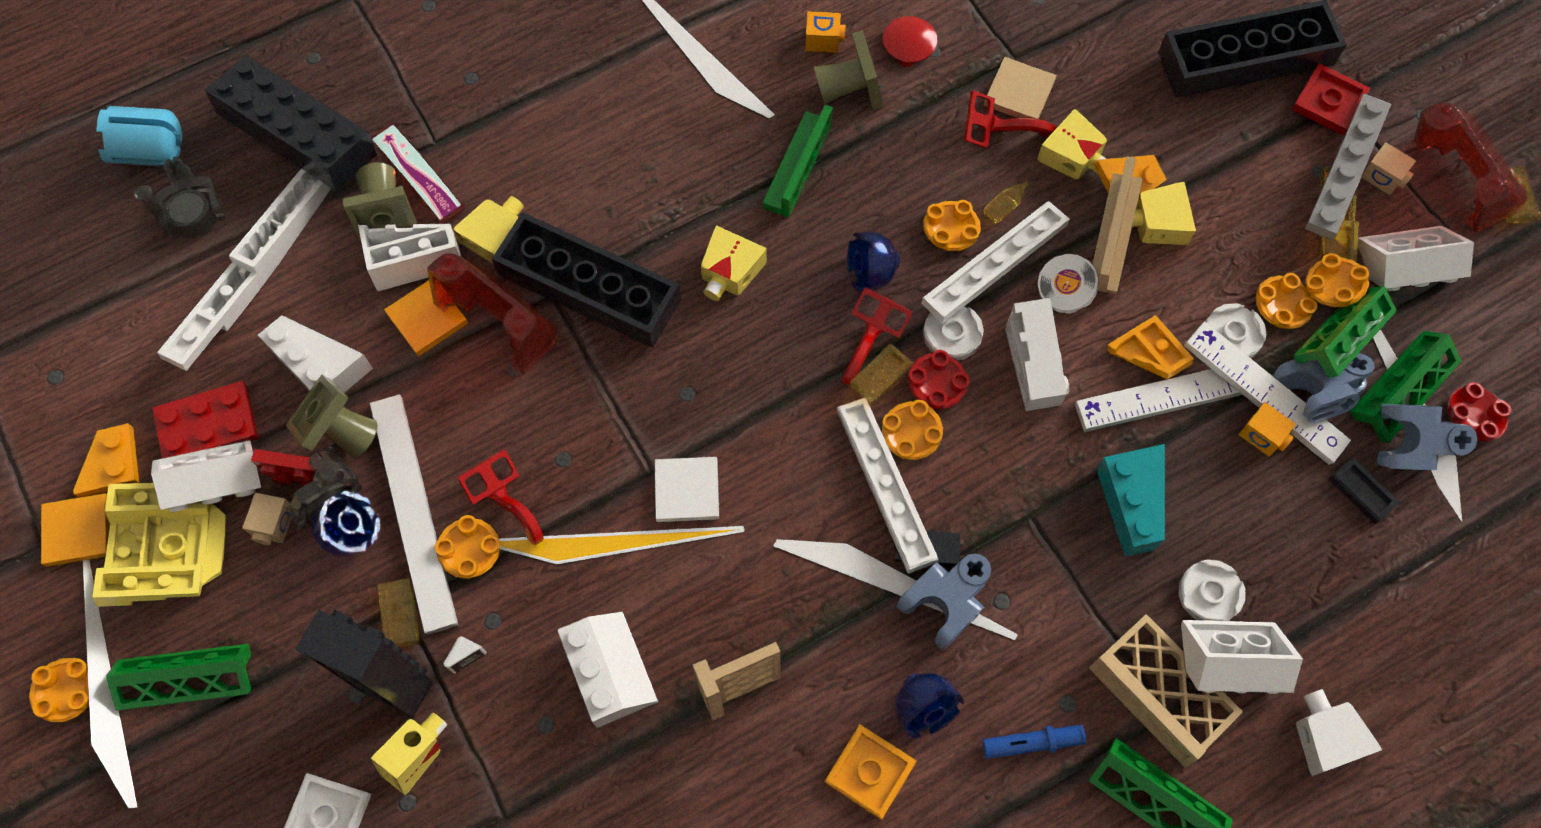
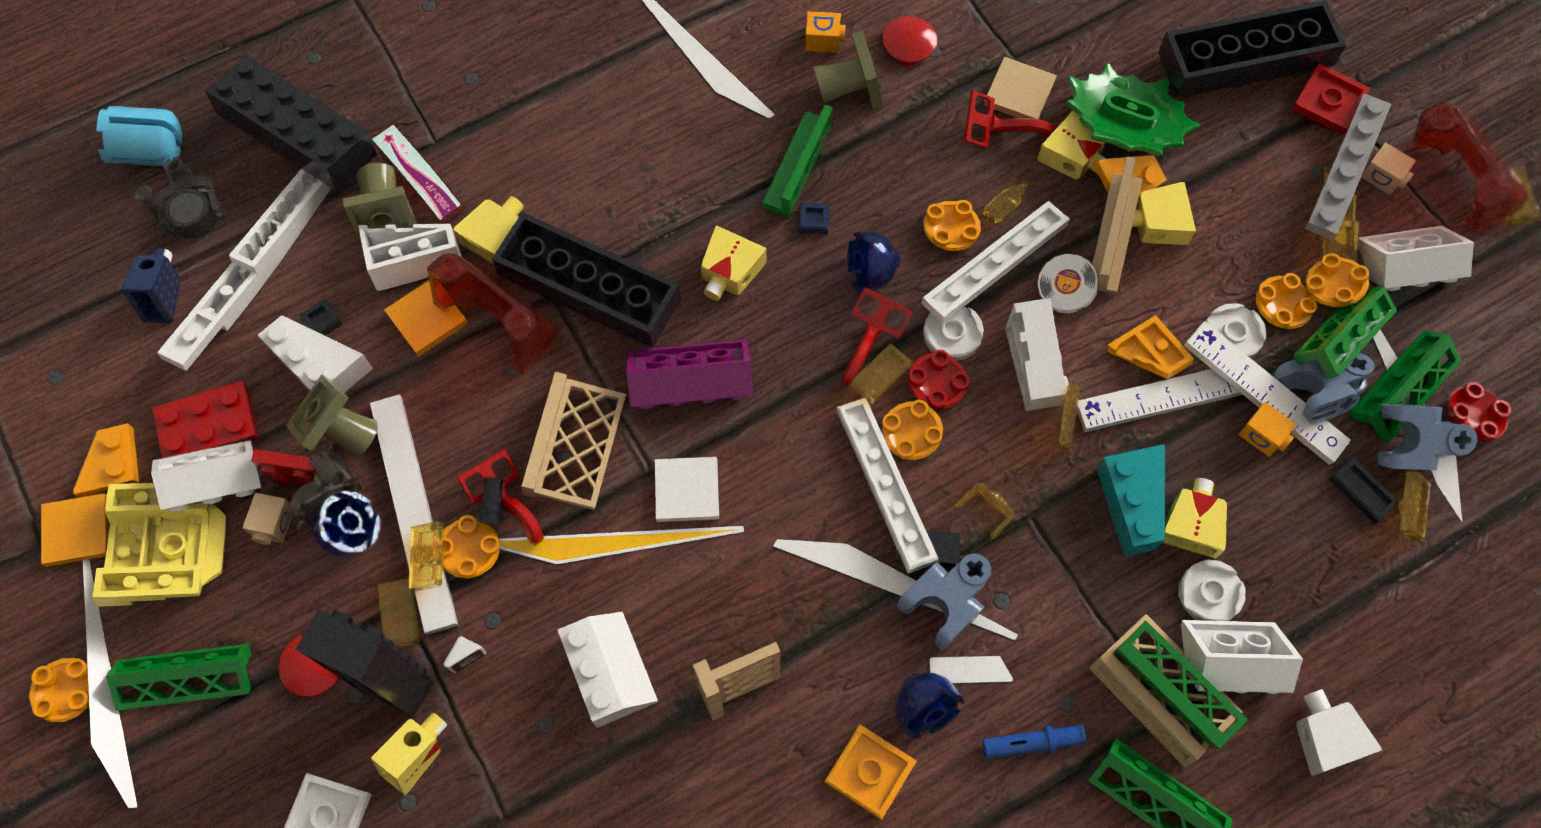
none -> dark blue torso [121,248,180,323]
none -> red dish [278,634,339,699]
none -> black tile [299,299,343,336]
none -> clear yellow plate [409,521,444,591]
none -> black pin [477,477,504,524]
none -> tan fence [521,372,626,510]
none -> magenta slope [626,339,753,409]
none -> dark blue tile [799,203,829,234]
none -> white sticker [930,656,1013,684]
none -> clear yellow piece [955,483,1015,540]
none -> clear yellow tile [1059,384,1081,451]
none -> green piece [1067,63,1199,156]
none -> green fence [1114,620,1248,750]
none -> light yellow torso [1162,478,1227,559]
none -> clear yellow plate [1399,471,1431,542]

